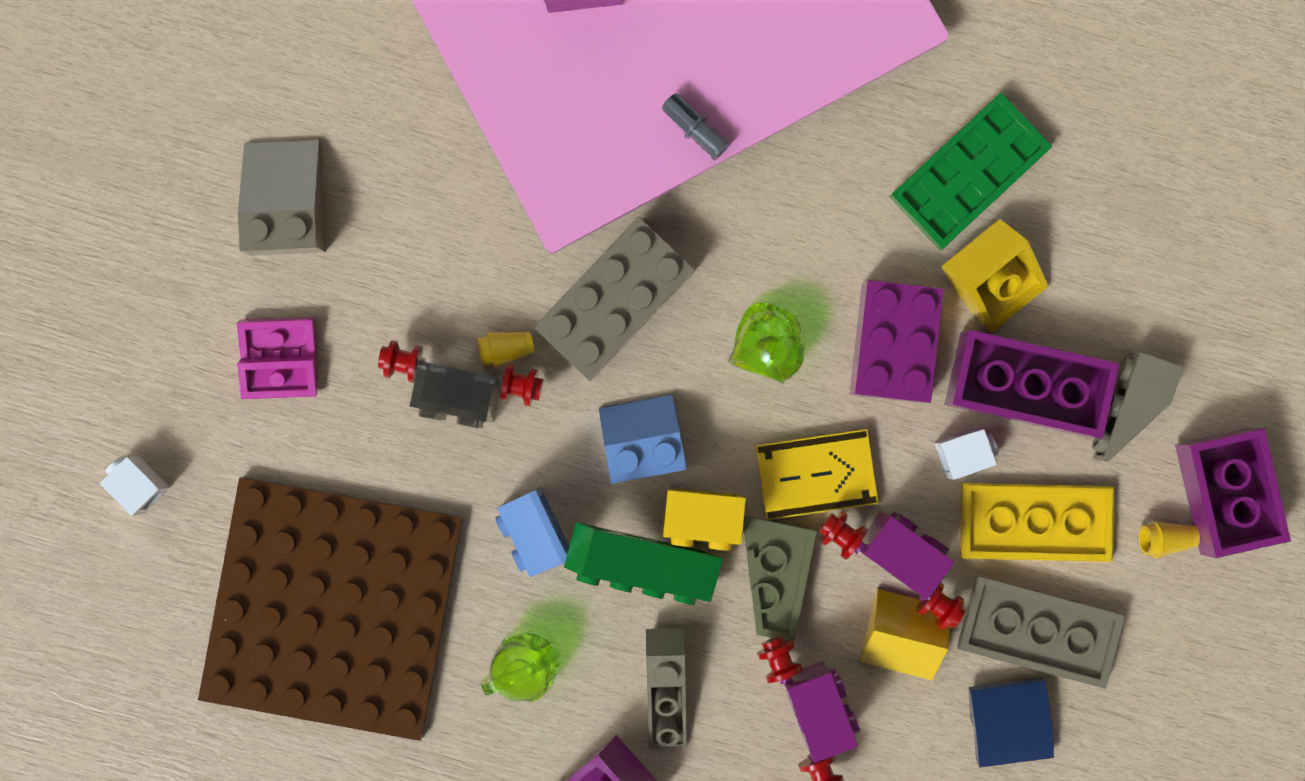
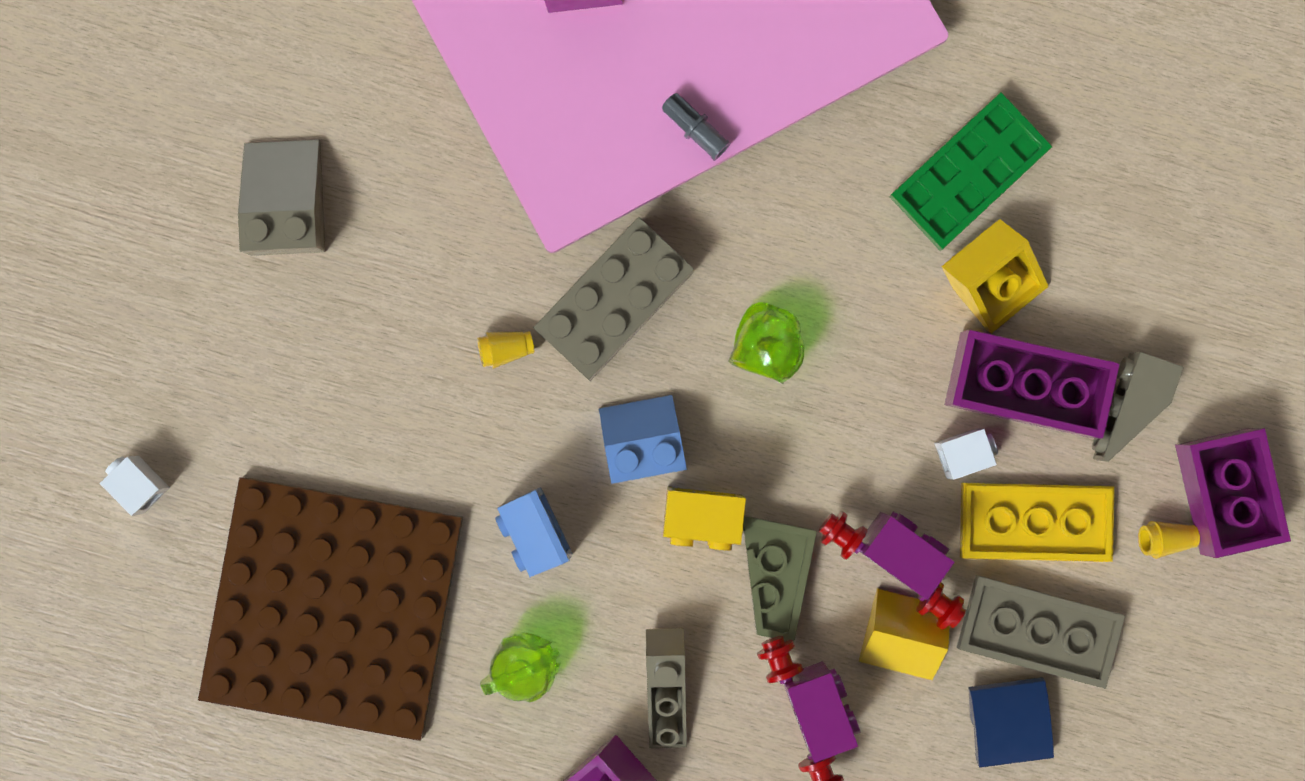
dark pink slope [237,317,318,399] -> none
clear smoke brick [378,340,544,428] -> none
green brick [564,522,723,605] -> none
yellow tile [755,429,879,520] -> none
magenta brick [849,280,944,403] -> none

